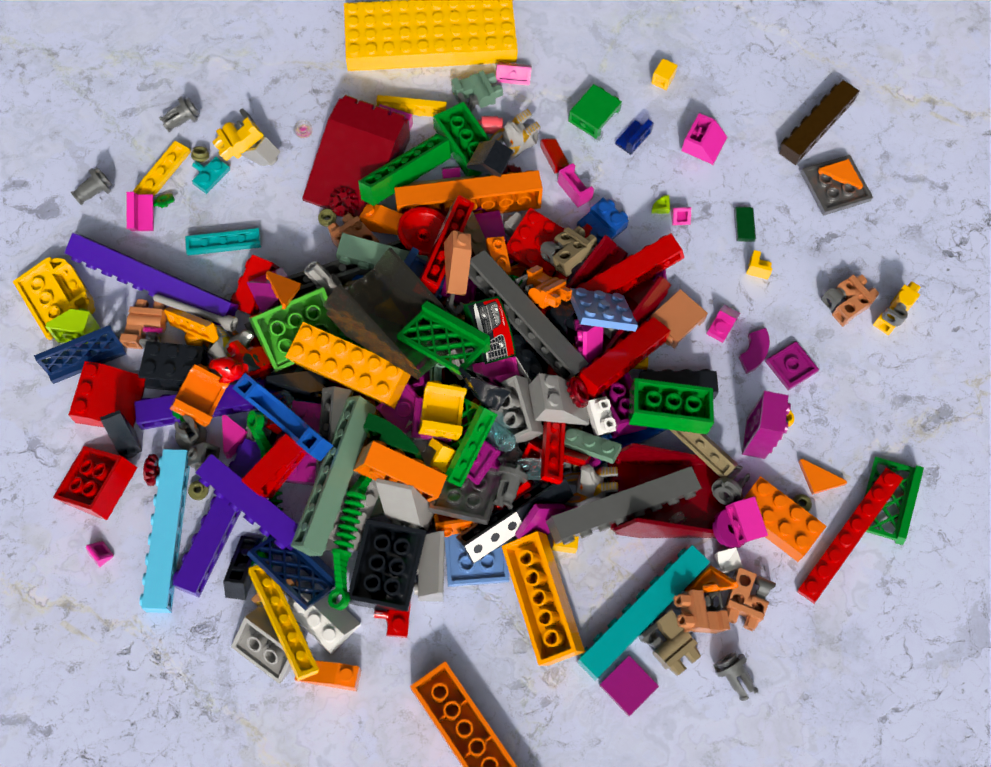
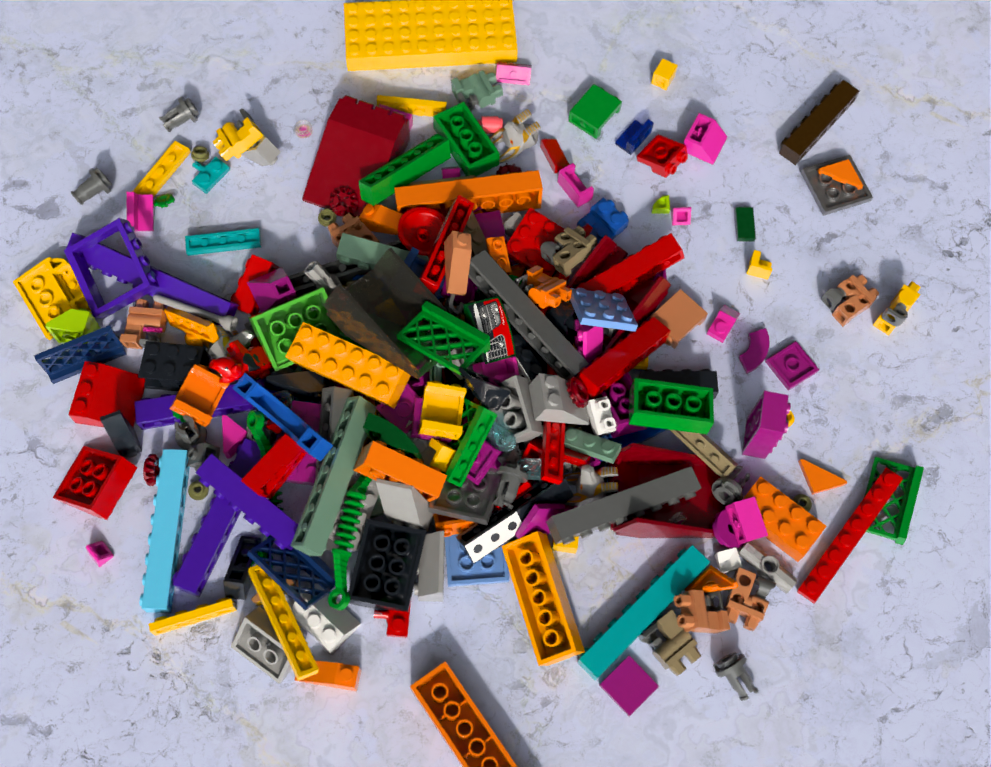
orange tile [266,271,301,309] -> none
black slope [467,139,513,177] -> none
none -> dark purple window [64,218,159,319]
none -> yellow plate [149,598,237,635]
none -> red plate [637,134,688,178]
none -> light grey piece [738,541,798,594]

